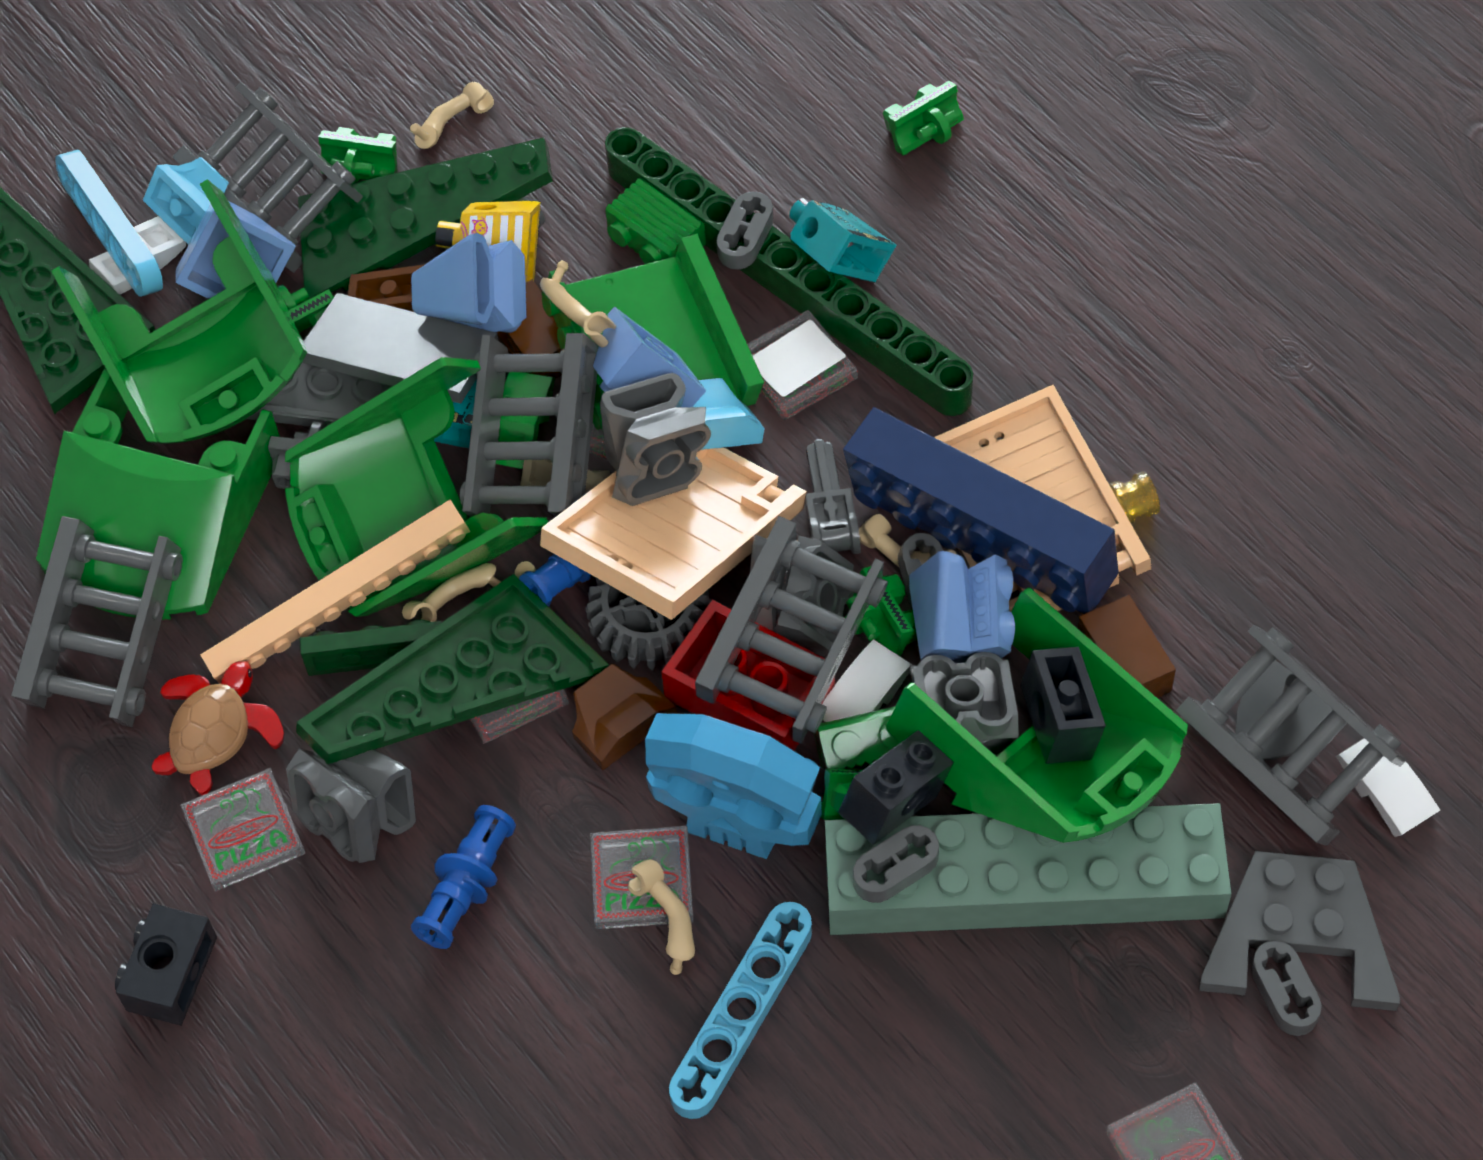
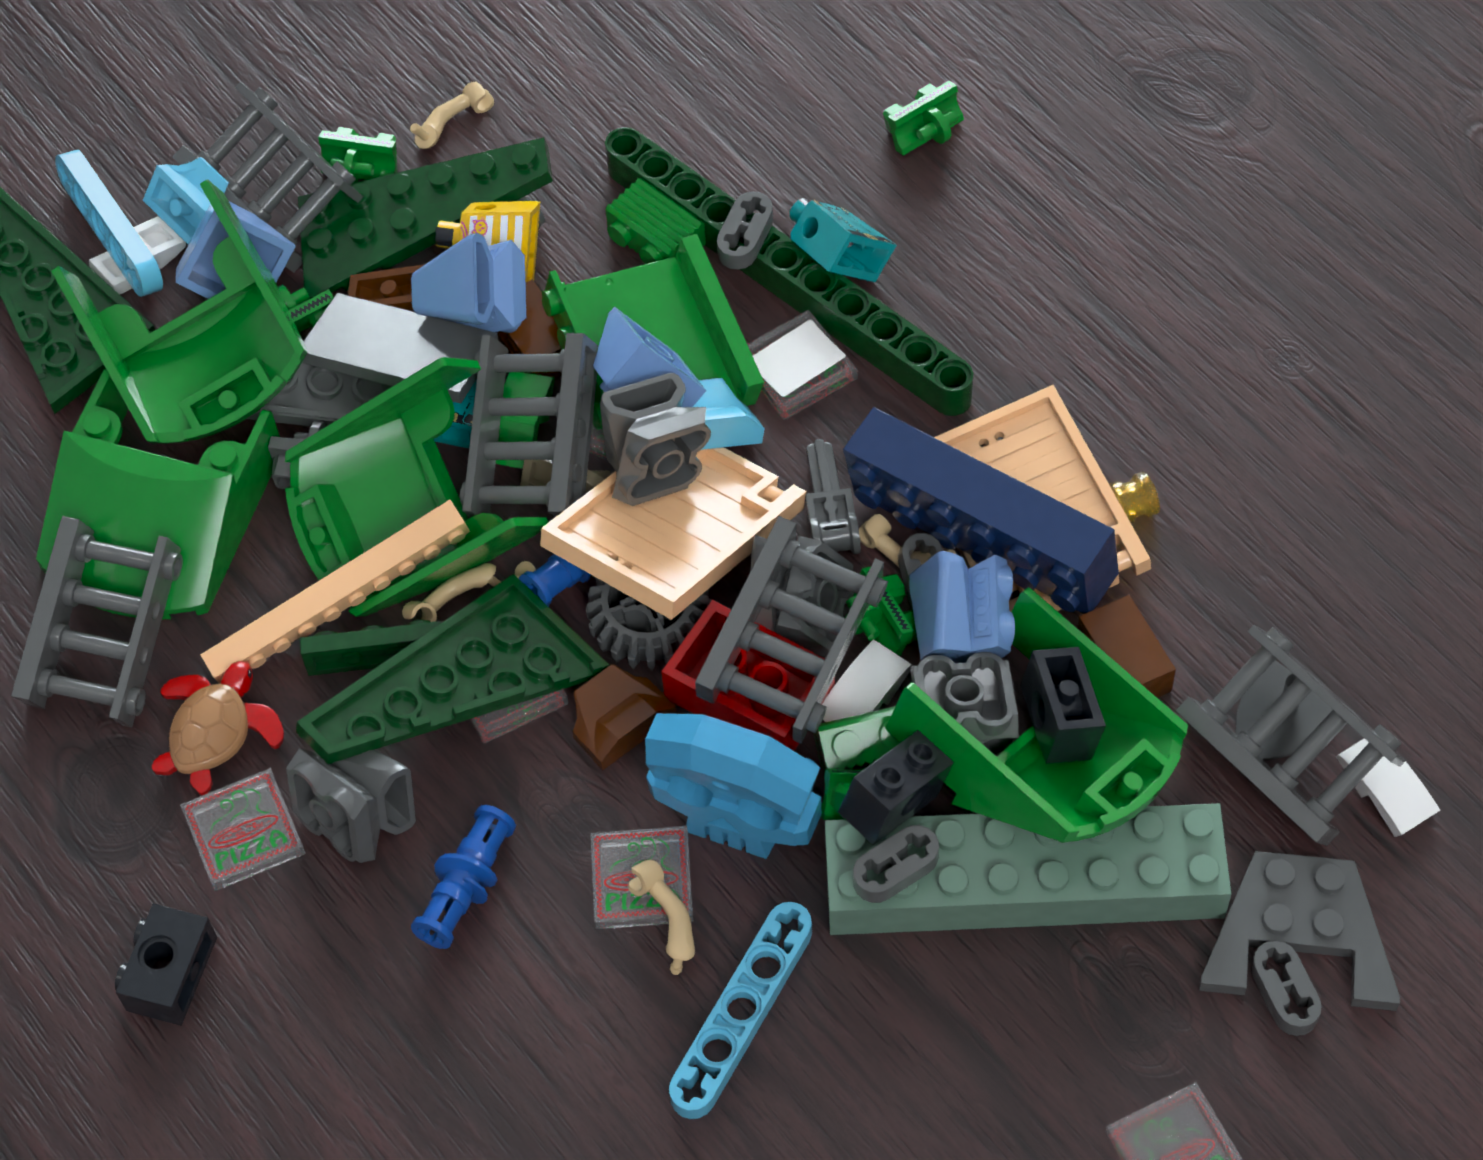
tan piece [540,260,616,348] -> none

